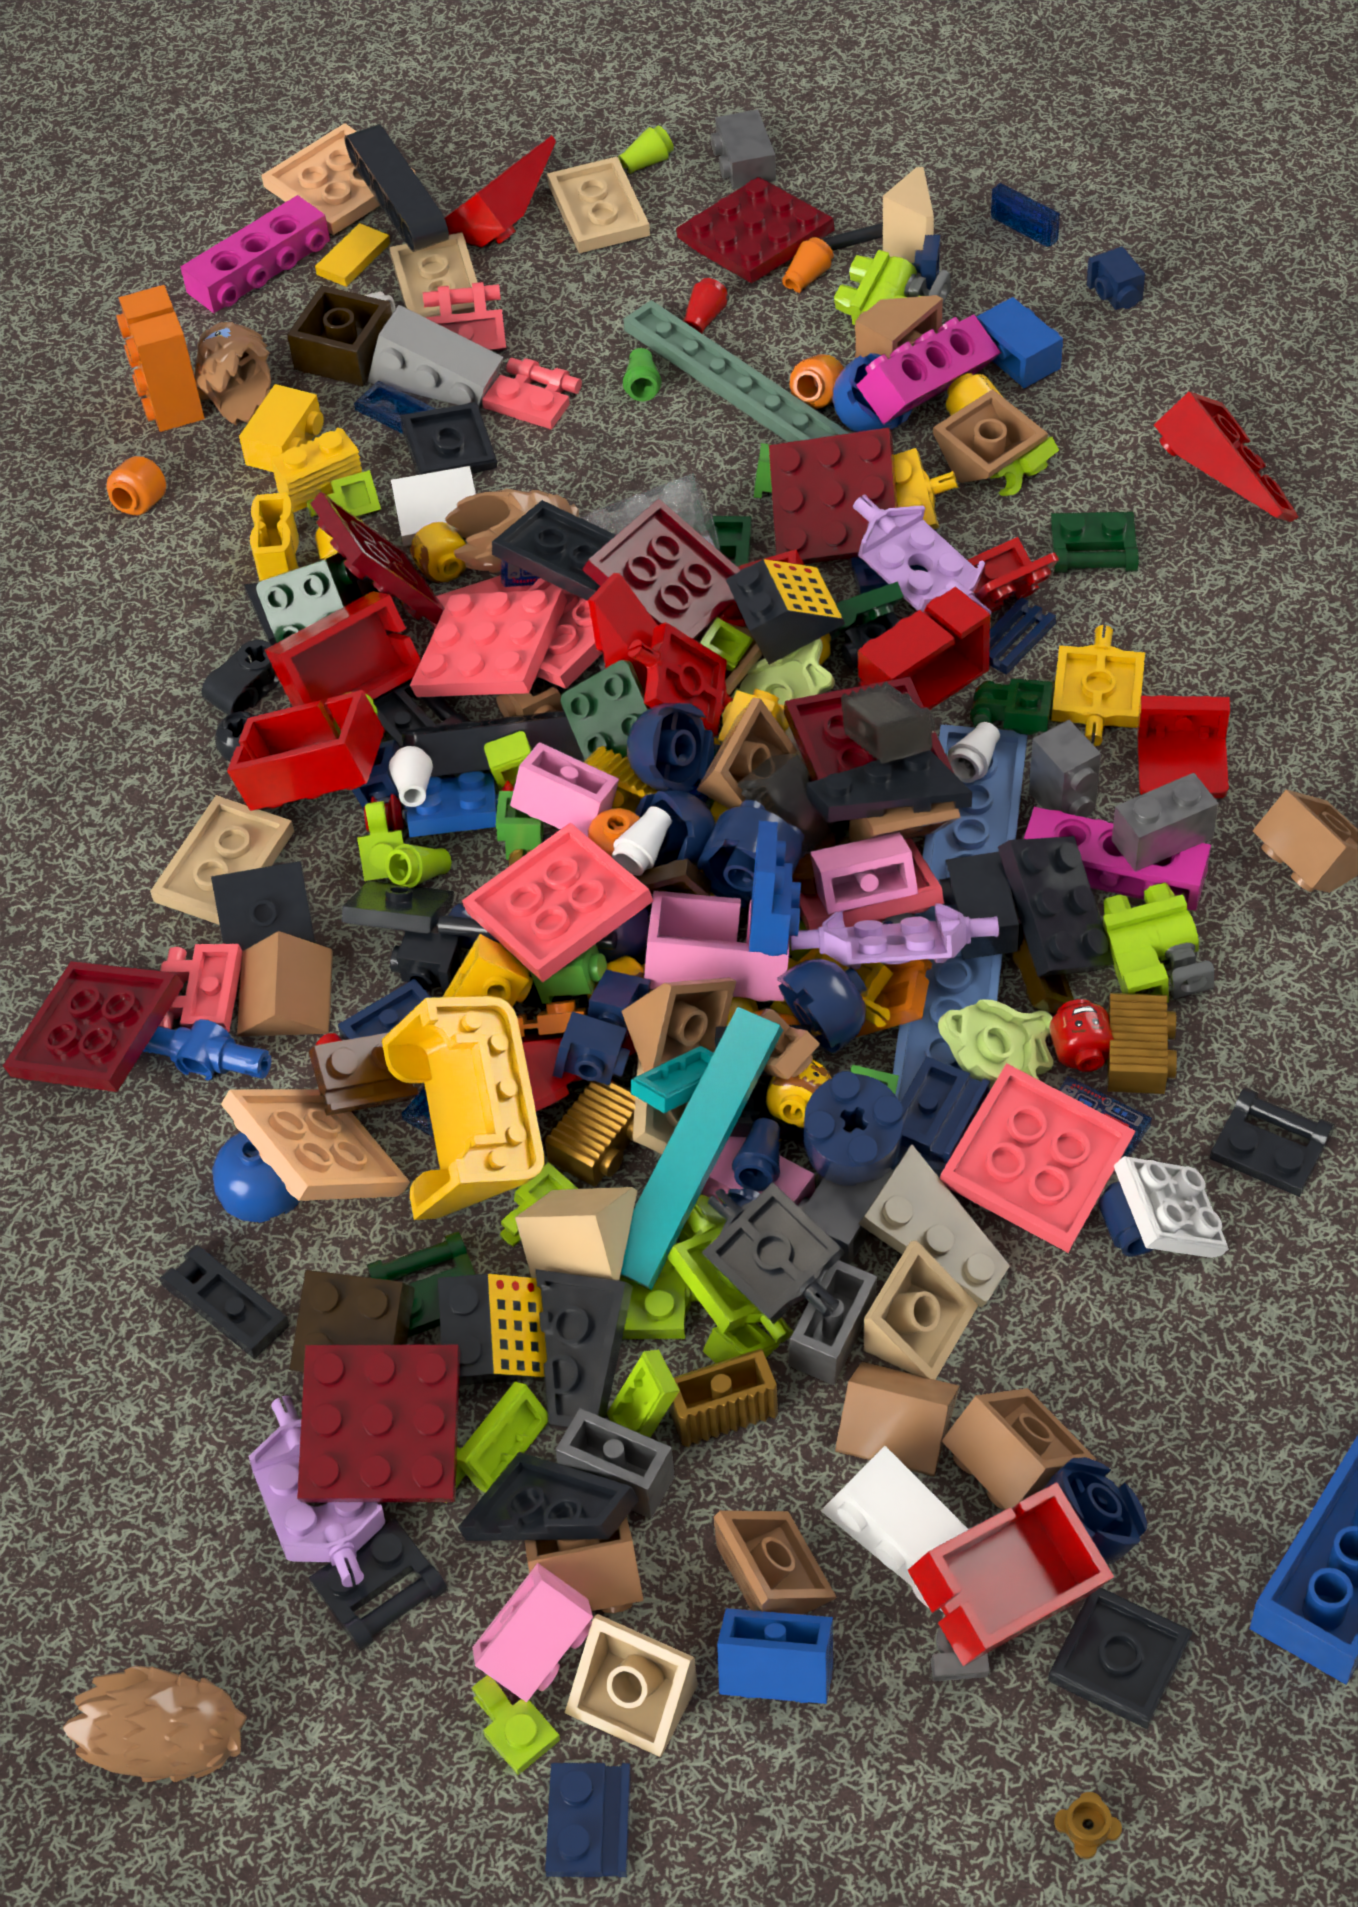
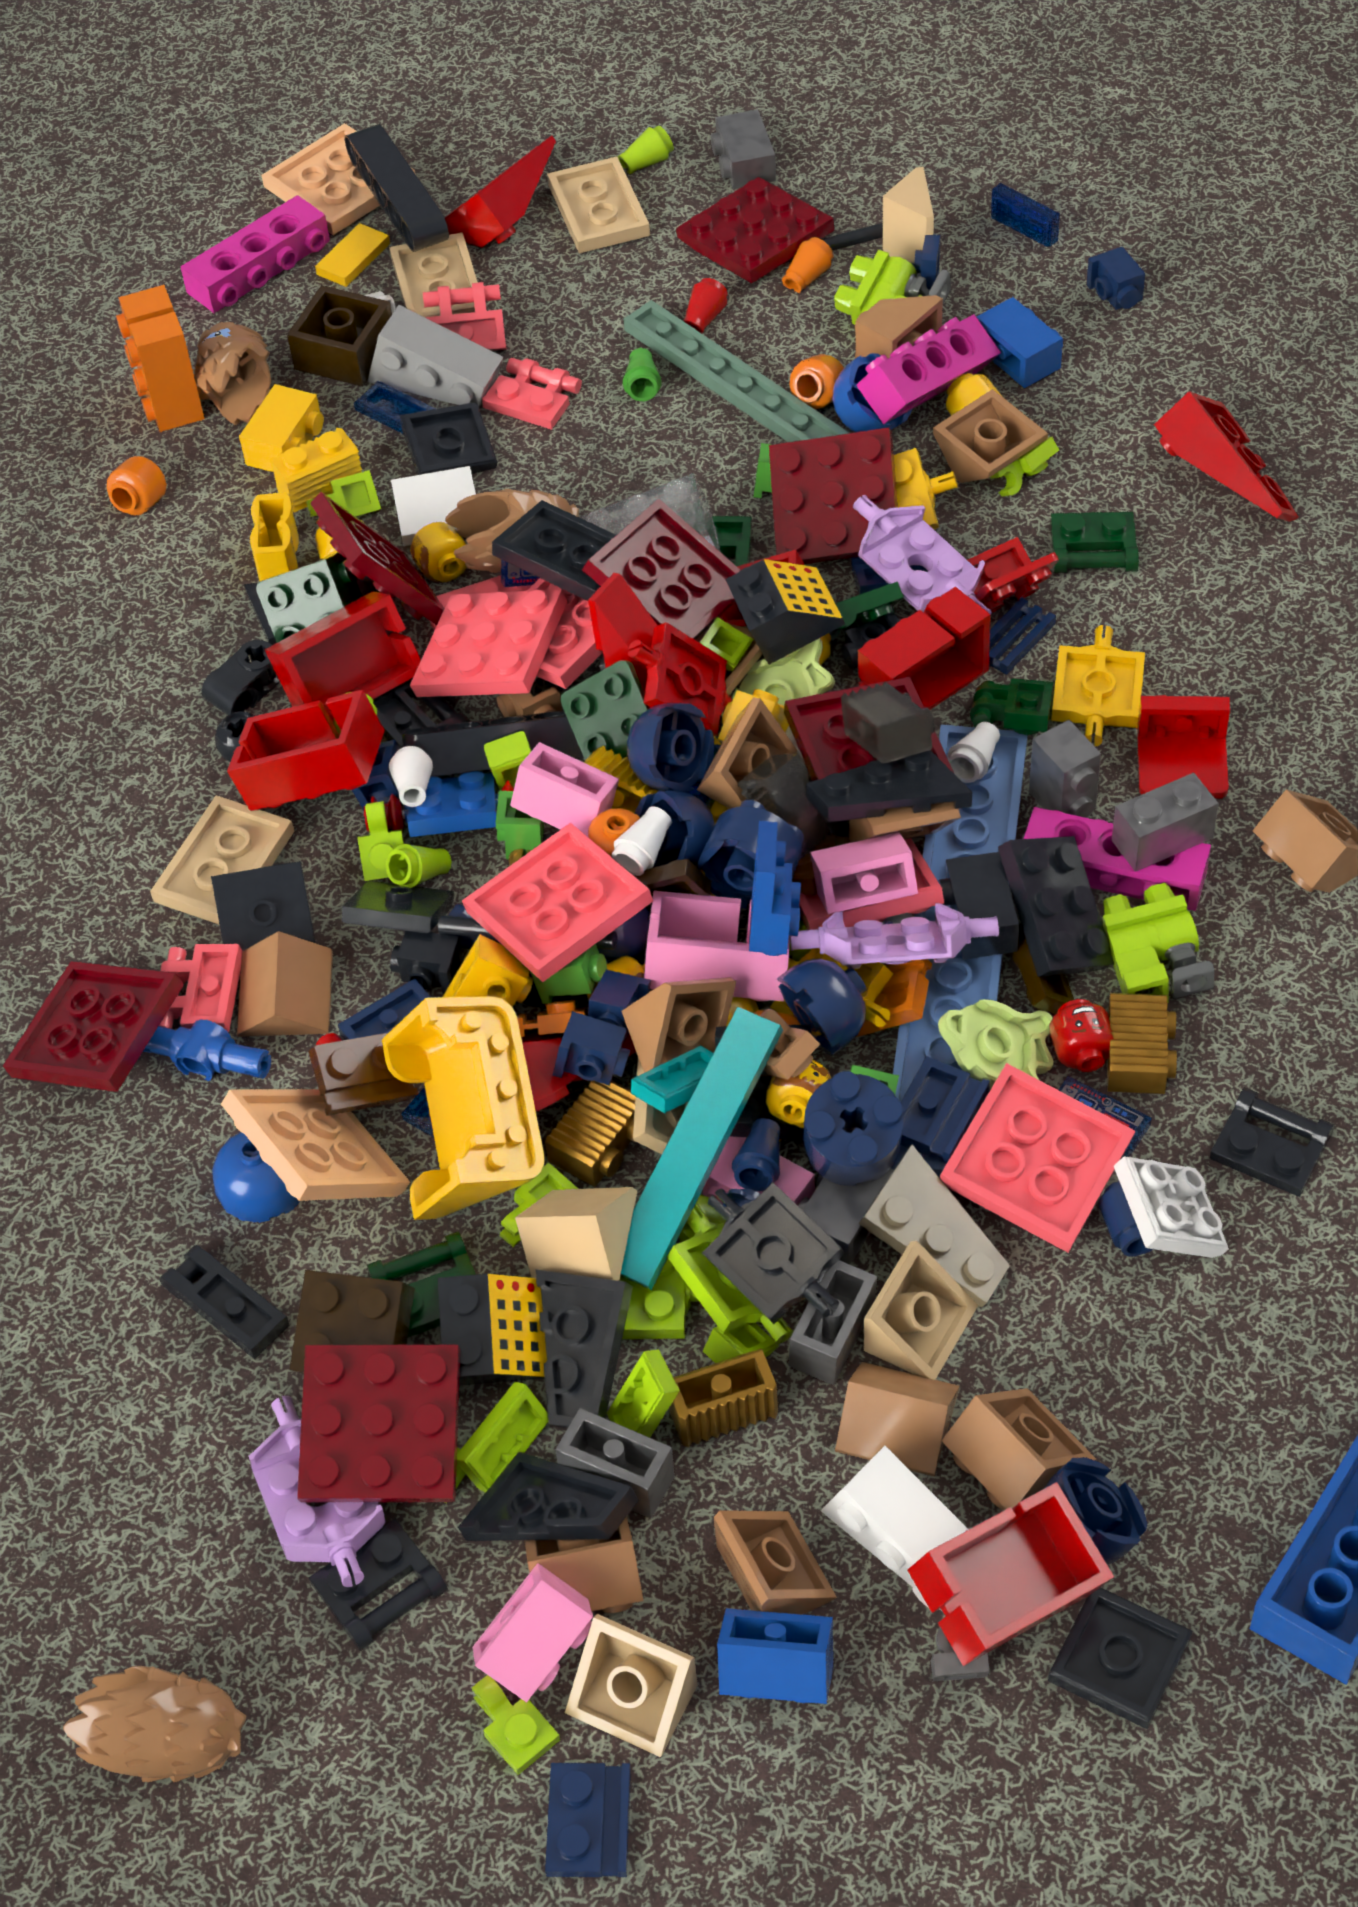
pearl gold plate [1054,1792,1122,1859] -> none

